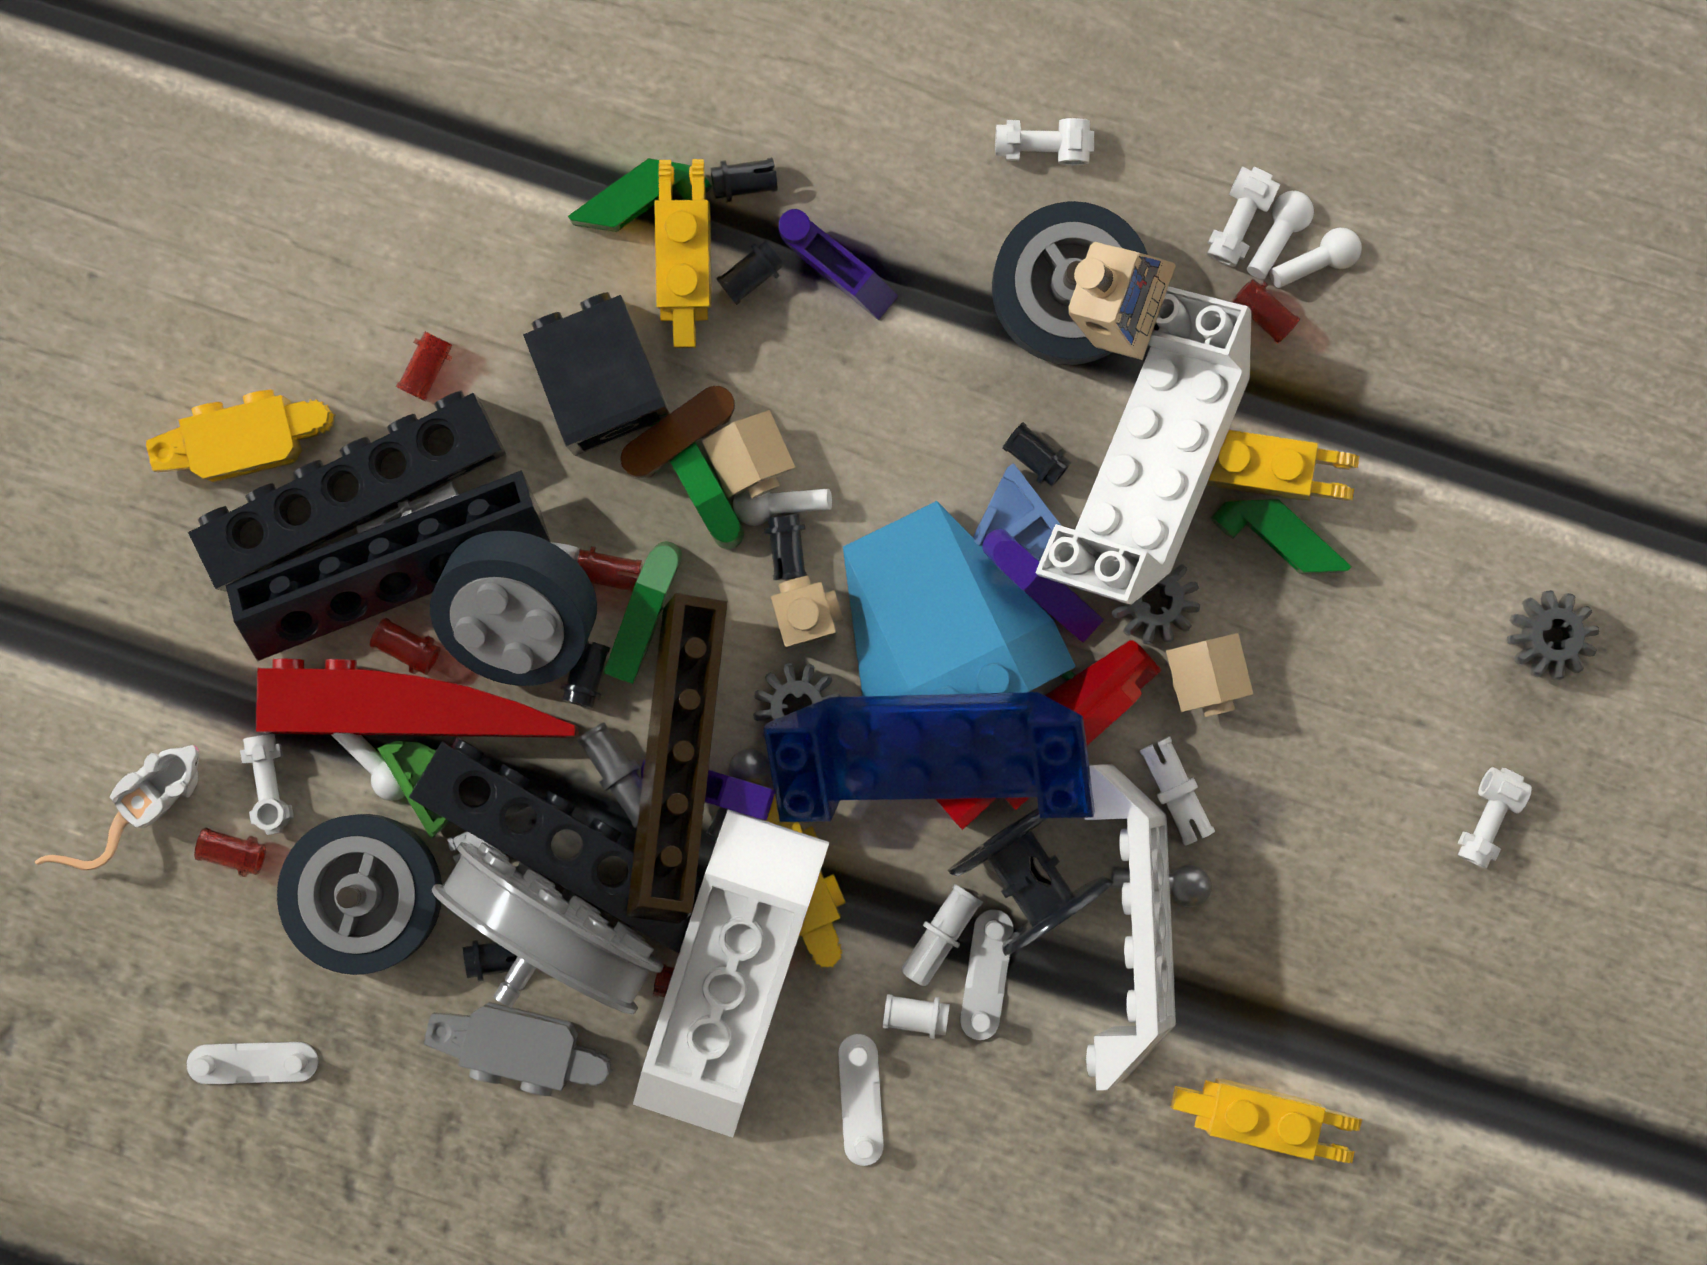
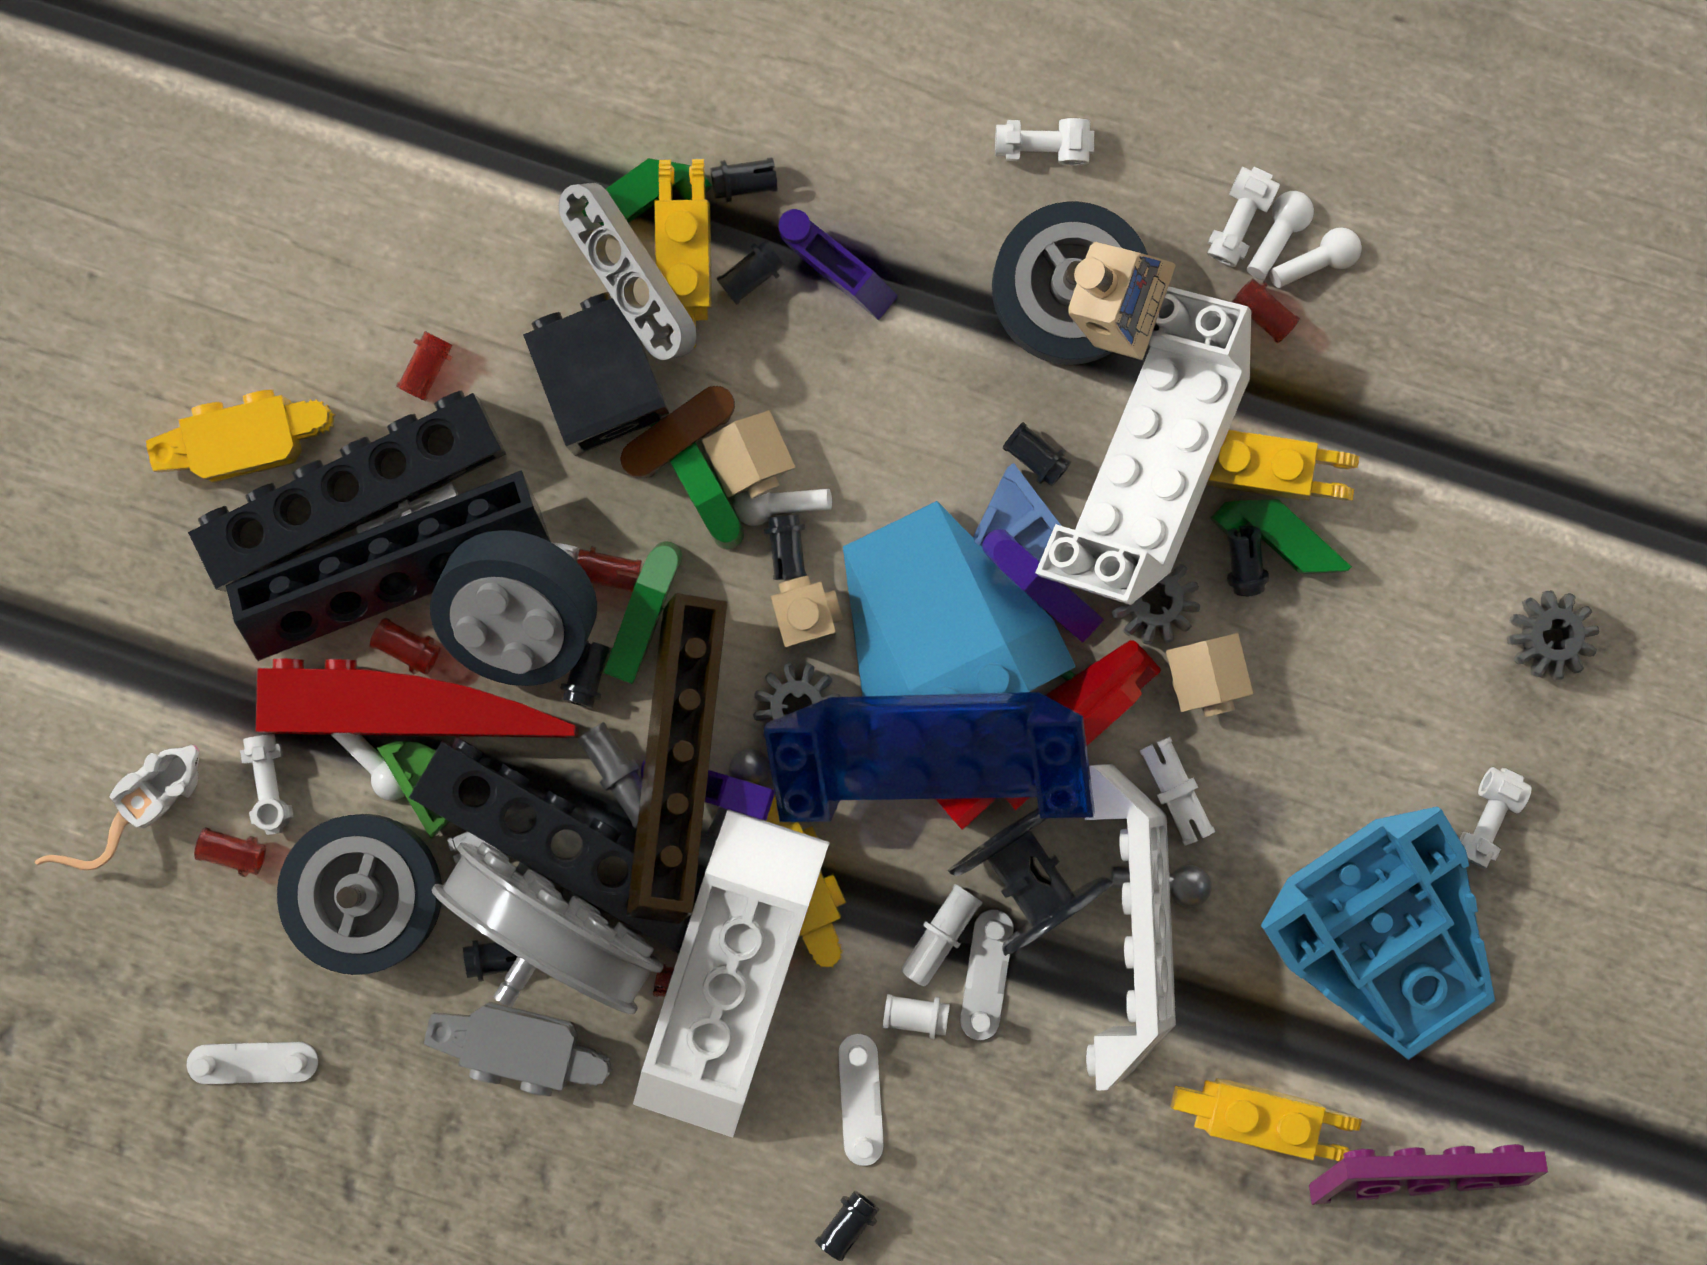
none -> light grey beam [558,183,697,360]
none -> black pin [815,1191,879,1261]
none -> black pin [1227,526,1269,597]
none -> dark azure wedge [1261,806,1495,1060]
none -> magenta wing [1309,1144,1548,1205]

